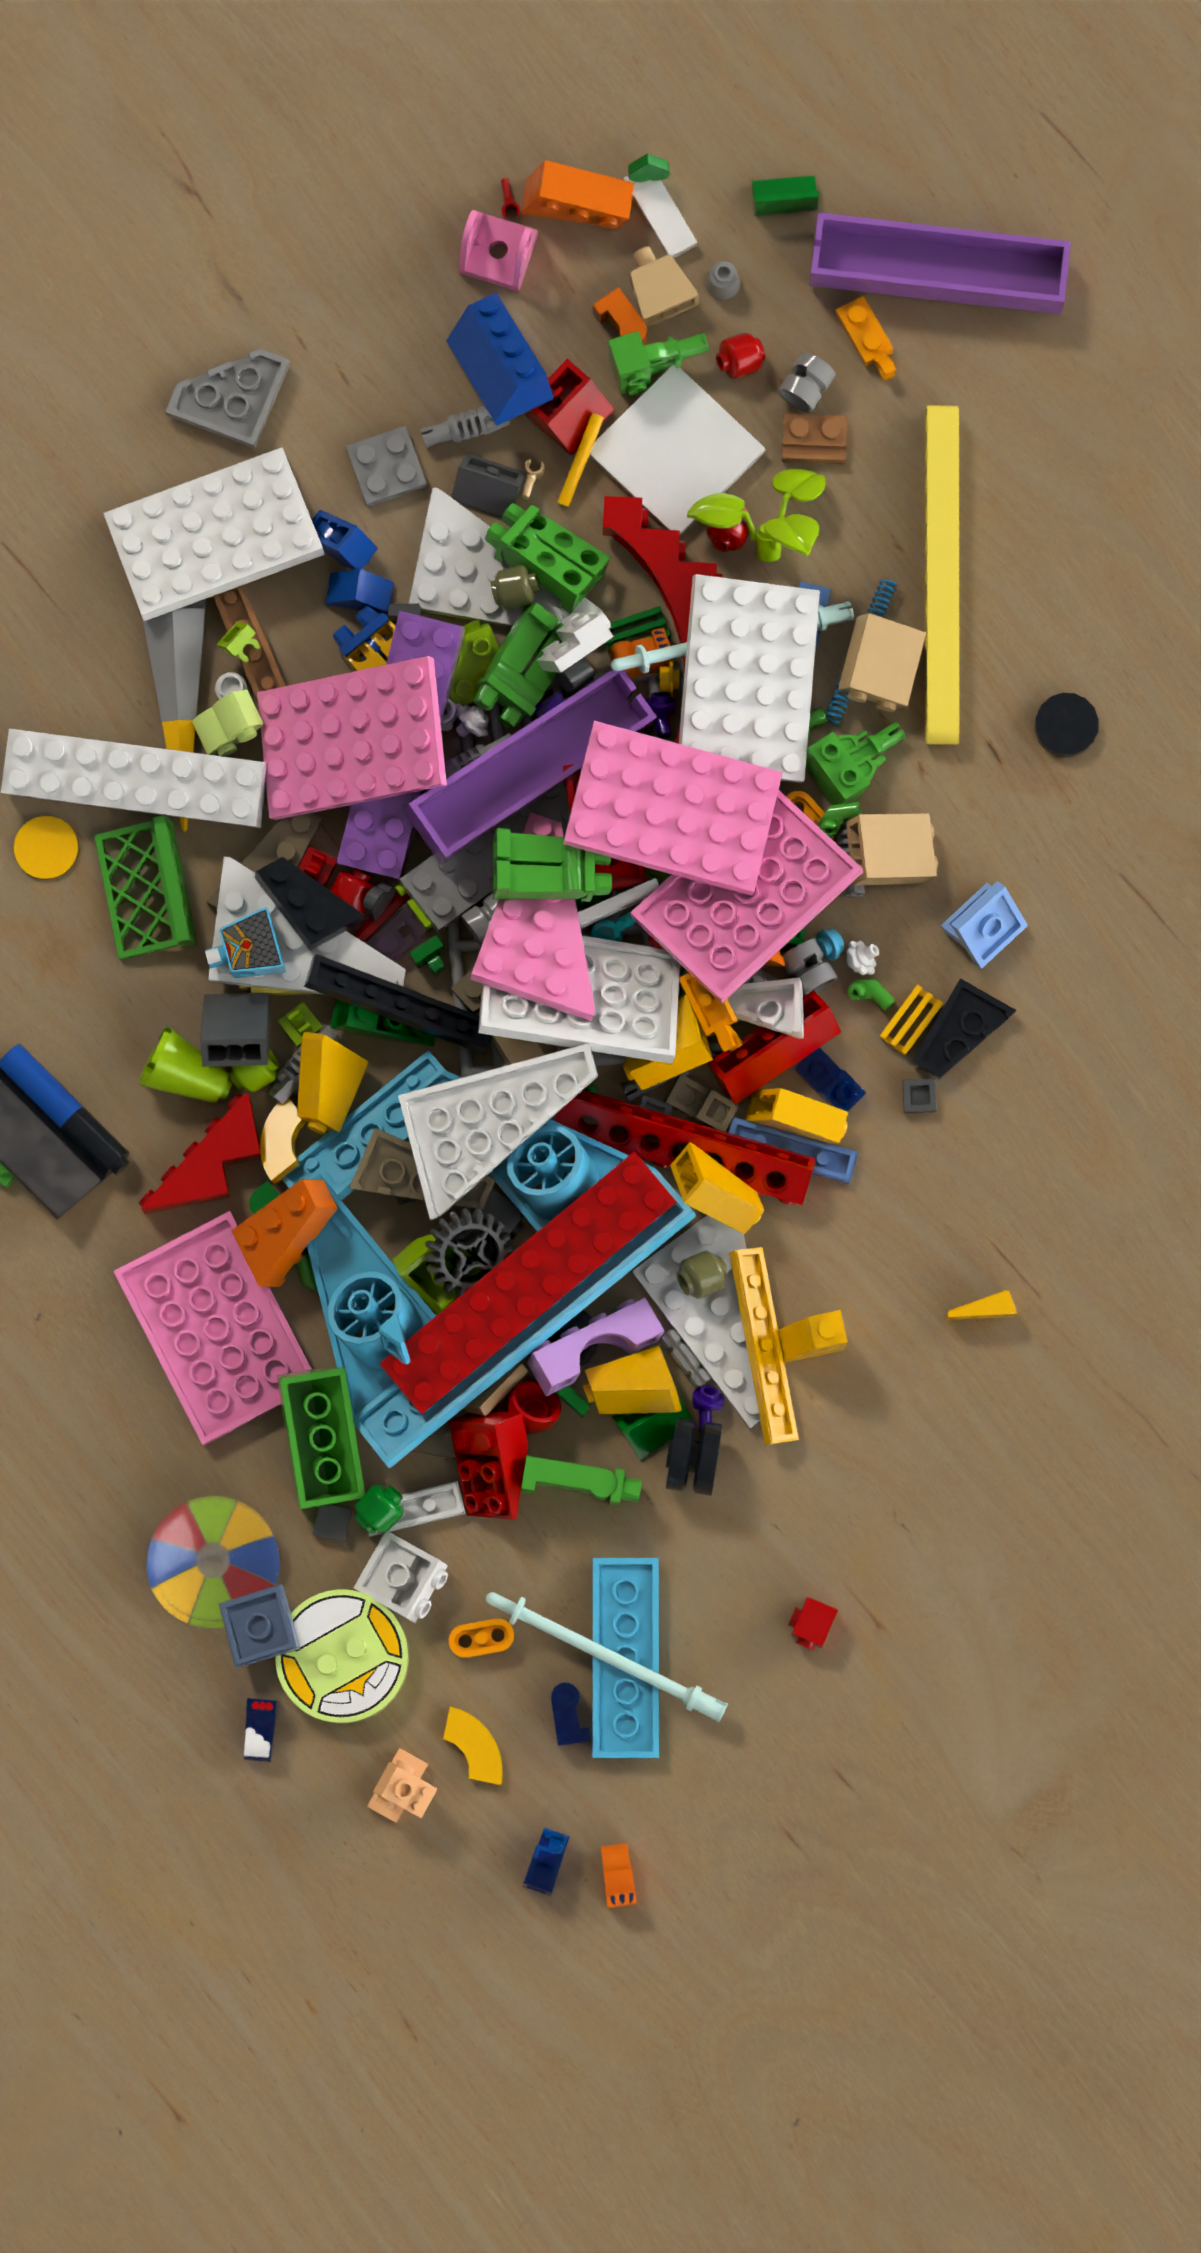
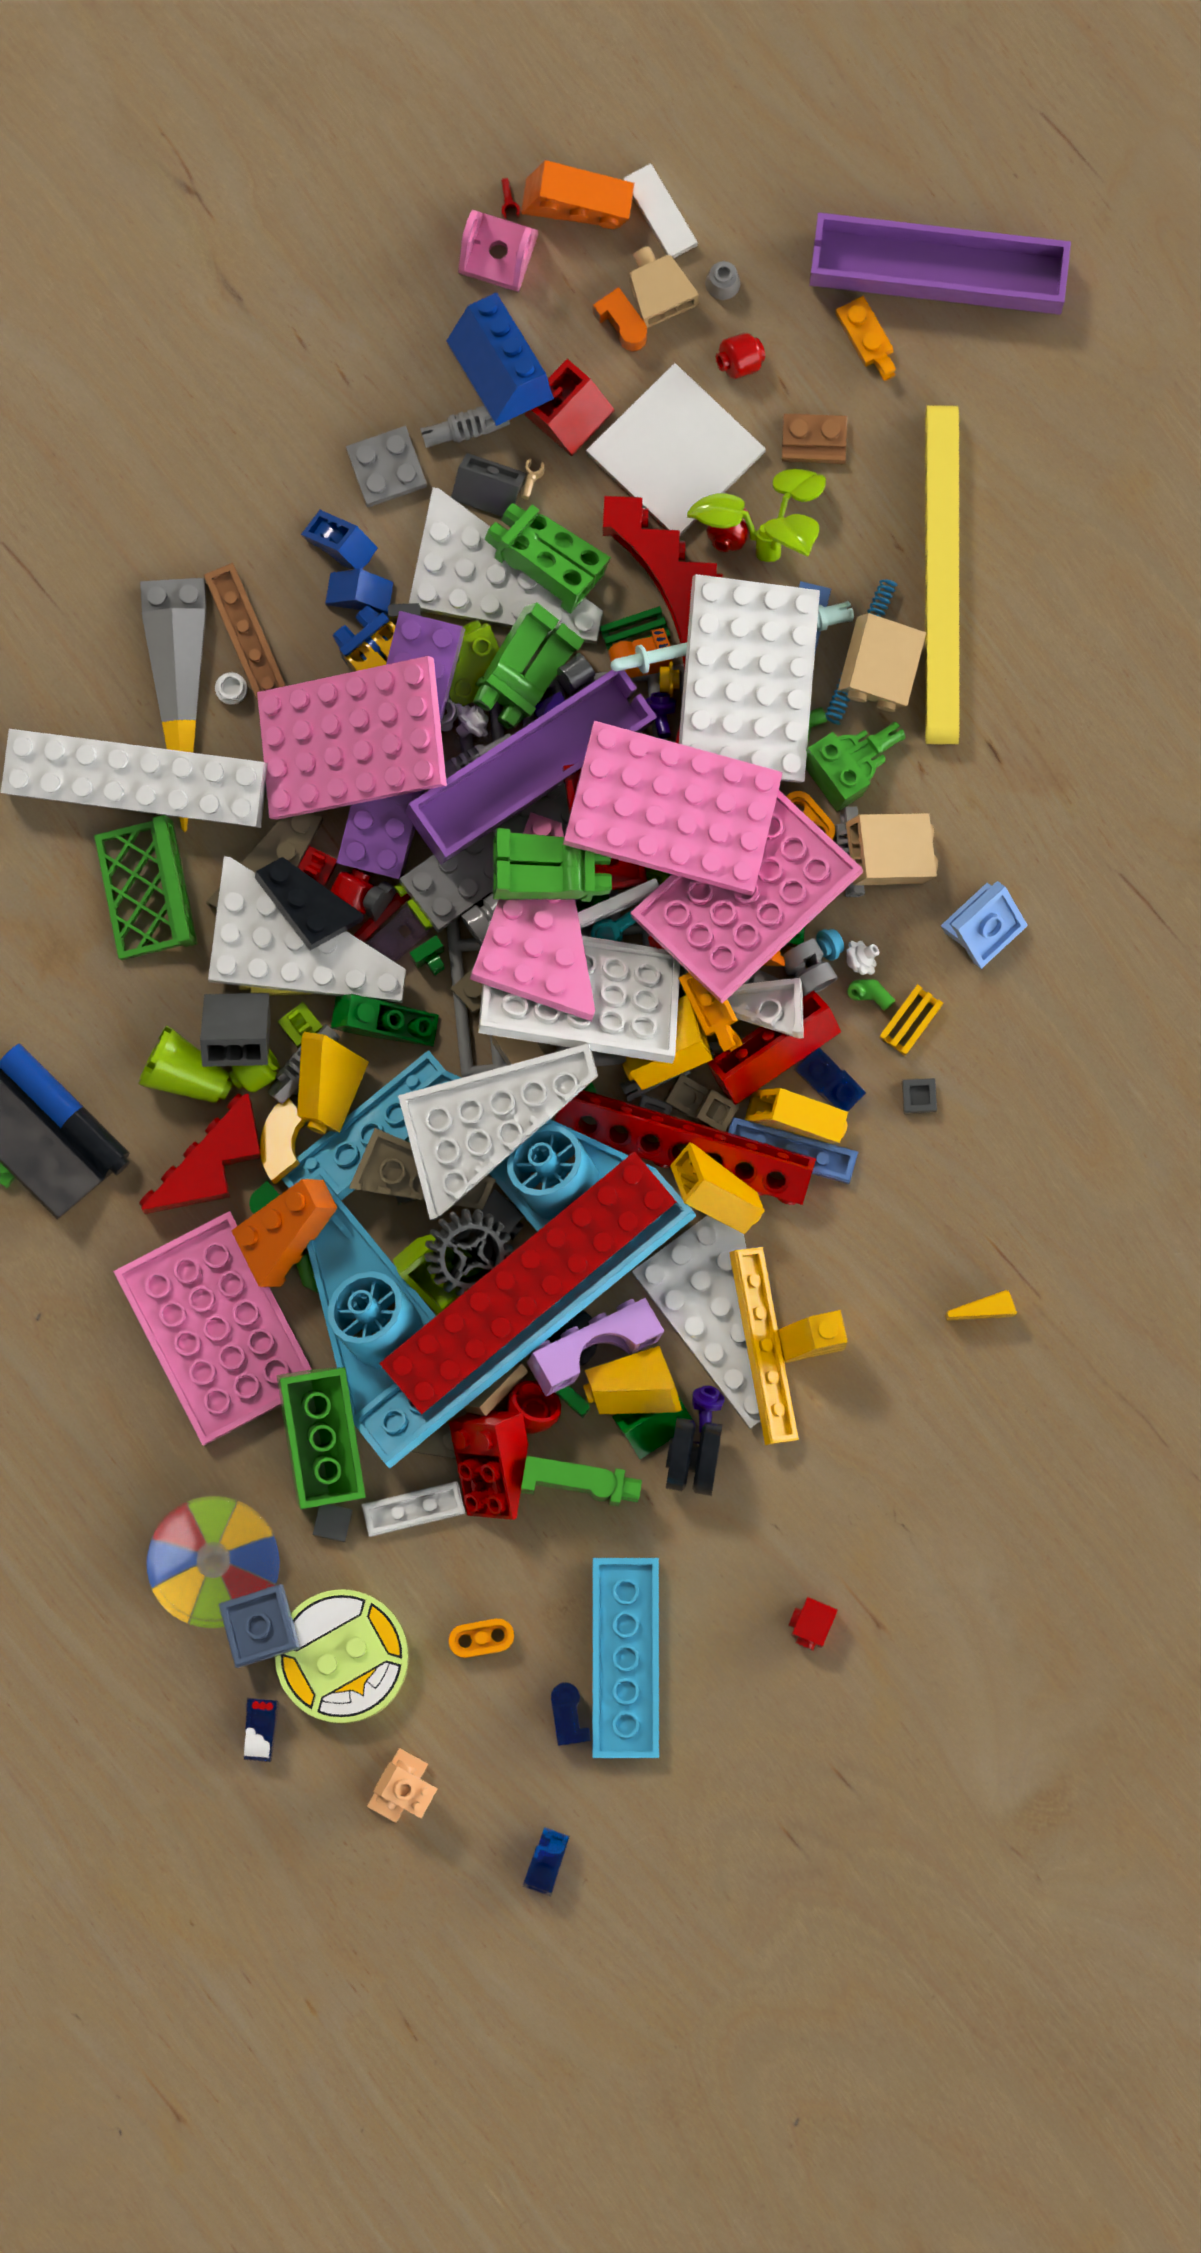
yellow piece [14,816,78,879] -> none
white plate [103,447,325,621] -> none
light grey plate [165,349,290,449] -> none
yellowish green brick [192,690,264,757] -> none
torso [205,907,286,978] -> none
lime tile [216,621,260,662] -> none
black plate [304,954,492,1055] -> none
white plate [354,1531,448,1623] -> none
green head [355,1484,404,1534] -> none
medium azure slope [378,1314,410,1365] -> none
yellow tile [443,1706,503,1785] -> none
light aqua bar [486,1592,728,1723] -> none
olive head [491,565,540,611] -> none
white plate [537,610,613,673] -> none
yellow bar [557,413,604,507] -> none
orange leg [601,1842,637,1908] -> none
bright green brick [608,331,709,395] -> none
green tile [628,153,670,182] -> none
light grey axle [660,1329,711,1388] -> none
olive head [676,1251,728,1299] -> none
green panel [752,175,819,215] -> none
light grey wheel [778,352,836,413] -> none
bright green arm [818,801,861,838] -> none
black wing [912,978,1017,1079] -> none
black tile [1035,693,1099,757] -> none

